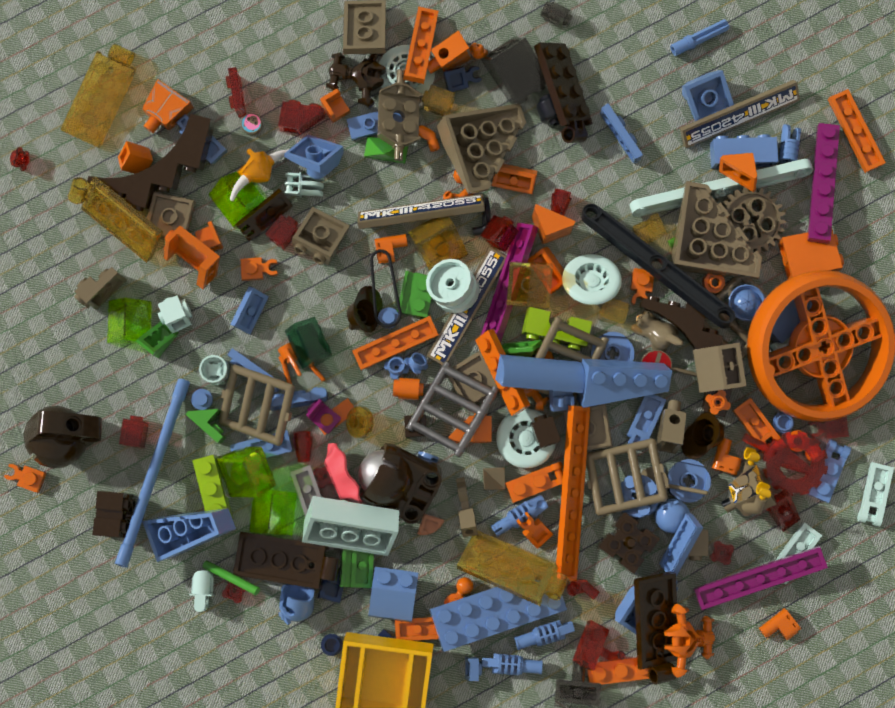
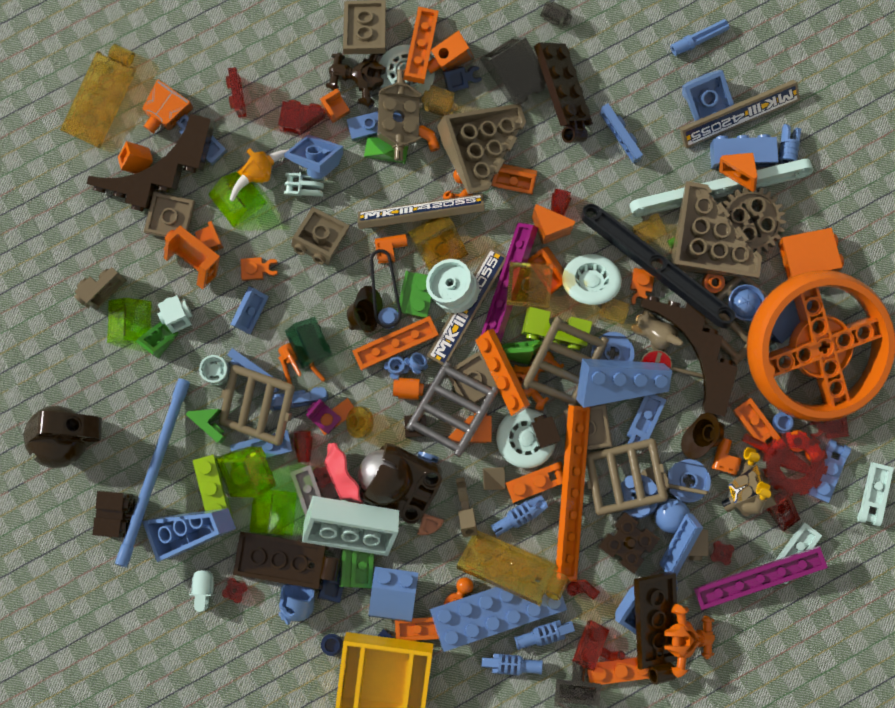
orange plate [4,464,47,493] -> none
clear red plate [10,147,30,171] -> none
clear yellow hinge [67,176,163,263] -> none
clear red brick [119,415,149,448] -> none
medium blue plate [191,389,213,410] -> none
bright green bar [202,560,260,595] -> none
dark brown hinge [236,189,293,241] -> none
tile [241,113,263,135] -> none
clear red brick [265,214,298,251] -> none
medium blue plate [465,657,482,681] -> none
orange arm [470,43,488,59] -> none
black bar [472,197,491,237] -> none
clear red brick [480,215,519,252] -> none
medium blue brick [495,354,585,393] -> none
orange plate [517,512,554,549] -> none
black head [536,94,560,127] -> none
medium blue tile [549,390,574,412] -> none
dark tan torso [656,400,686,454] -> none
dark tan slope [693,343,747,393] -> none
orange plate [705,390,731,415] -> none
orange piece [759,608,801,641] -> none
magenta plate [807,123,840,244] -> none
orange plate [827,89,886,173] -> none

